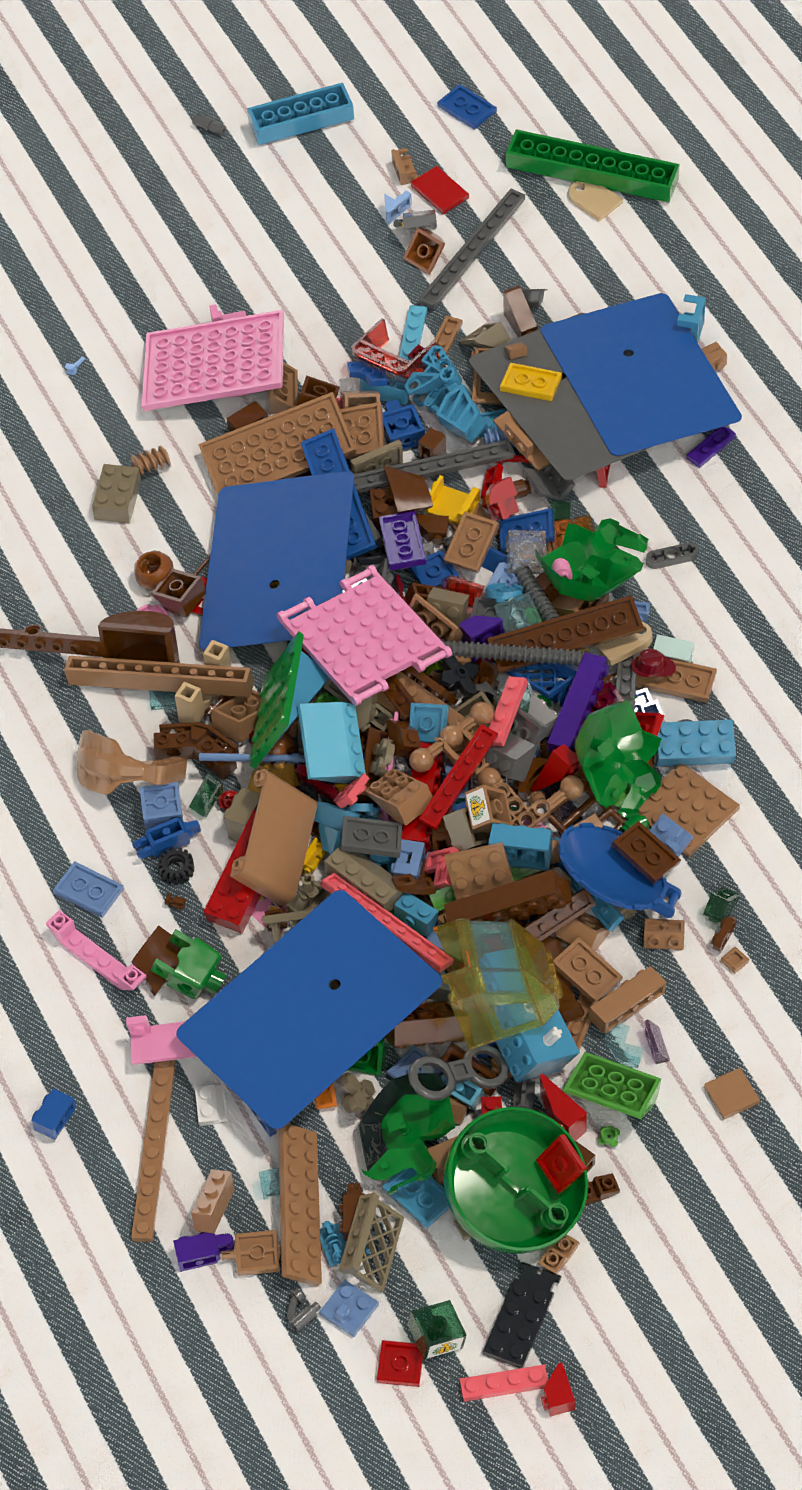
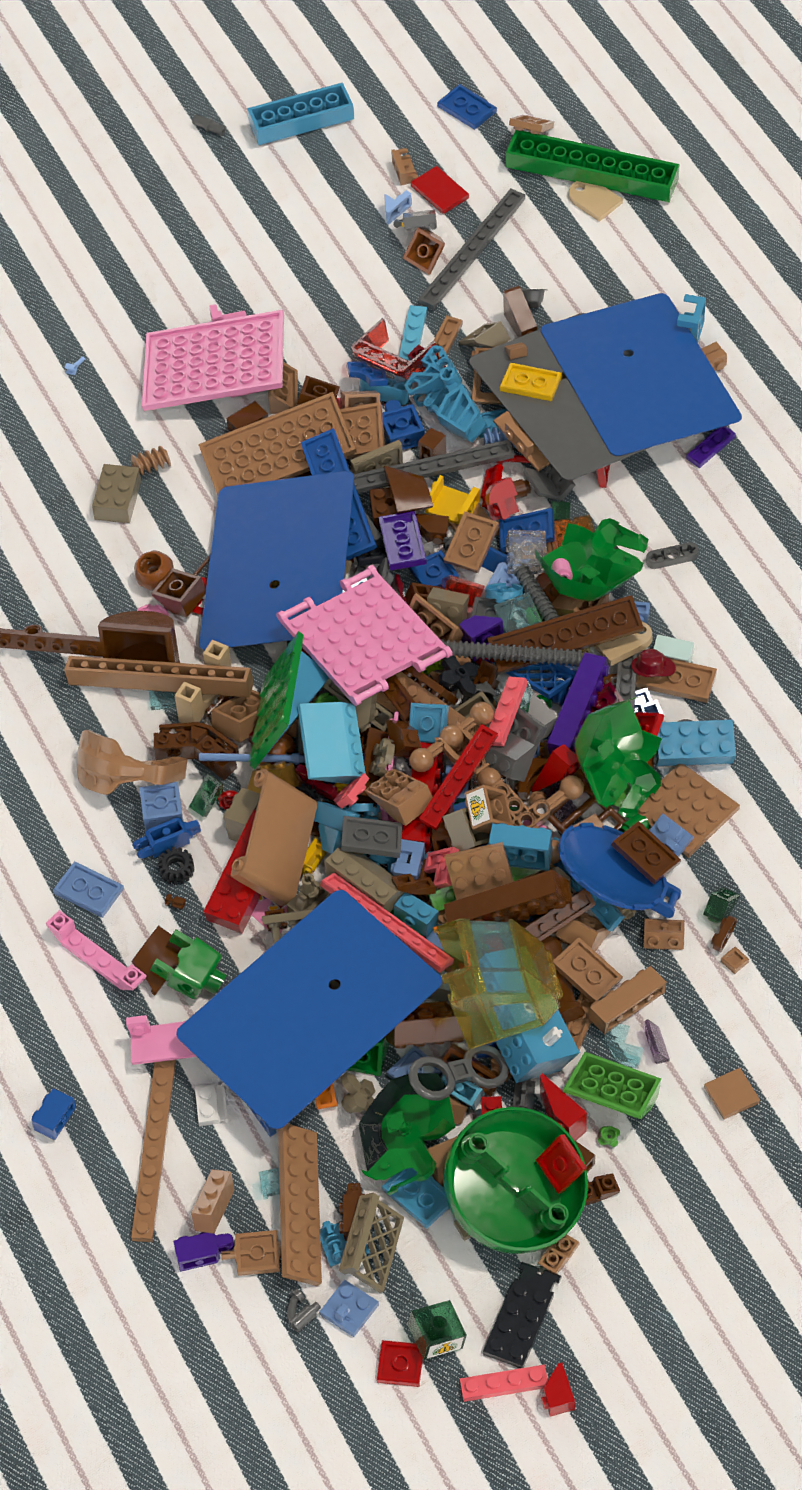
none -> medium nougat plate [509,115,555,134]

